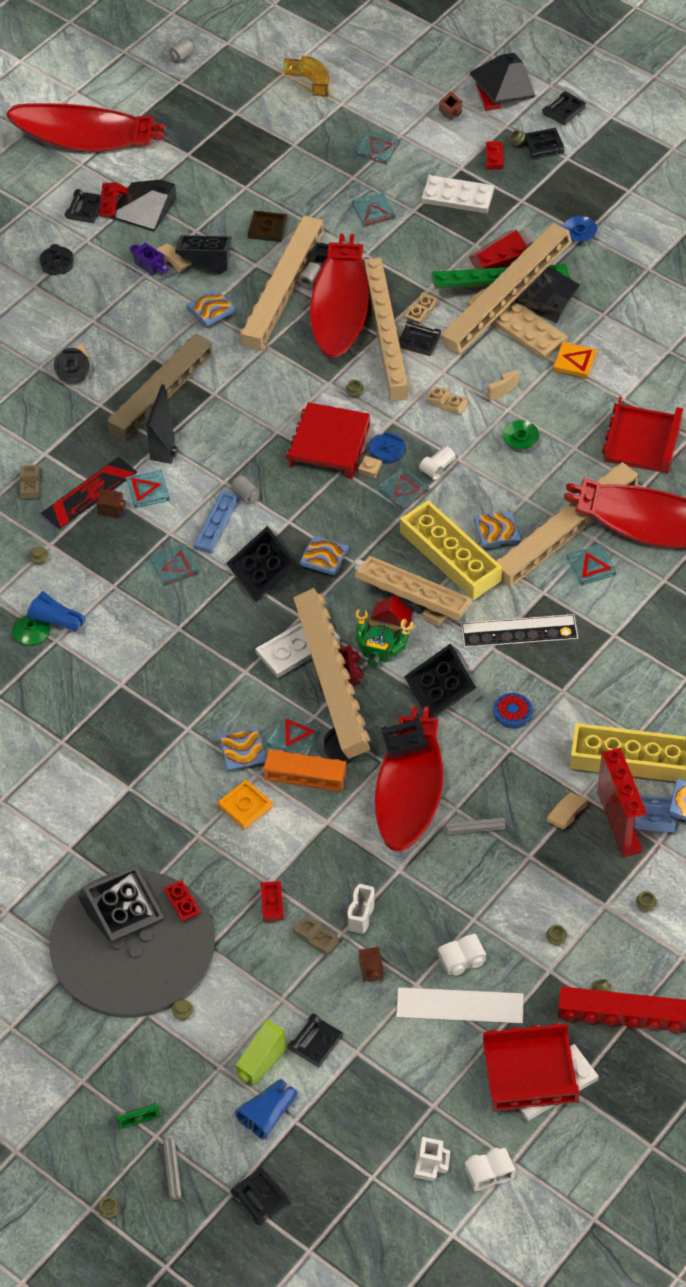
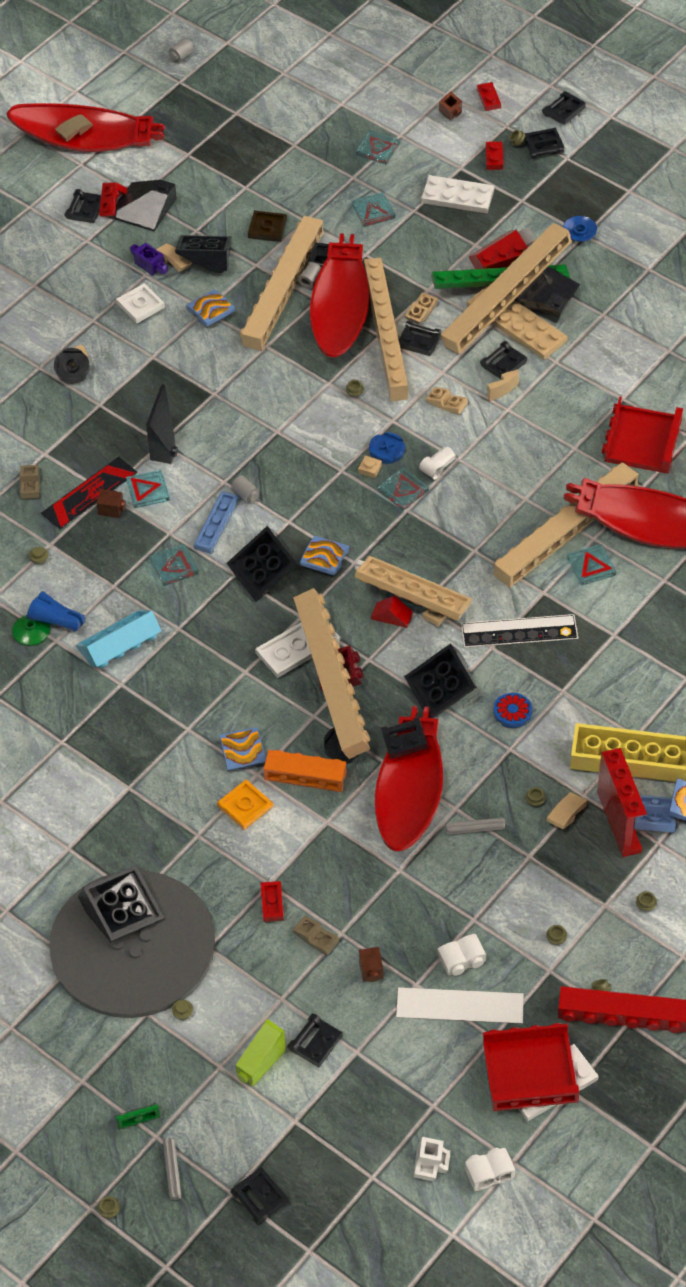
black plate [39,244,74,275] -> none
dark tan brick [107,333,213,442] -> none
red slope [164,880,200,922] -> none
blue piece [234,1079,298,1140] -> none
clear light blue tile [267,714,320,755] -> none
clear yellow arch [284,55,329,97] -> none
red panel [286,402,370,479] -> none
white brick [348,884,375,934] -> none
green torso [355,609,414,667] -> none
light yellow brick [400,500,502,600] -> none
black slope [470,53,535,104] -> none
slope [473,512,521,549] -> none
green dish [503,420,539,449] -> none
light orange tile [553,342,597,379] -> none
none -> dark tan slope [55,114,93,142]
none -> medium azure slope [75,609,162,668]
none -> white plate [116,283,165,324]
none -> black plate [480,341,527,379]
none -> olive plate [526,787,546,807]

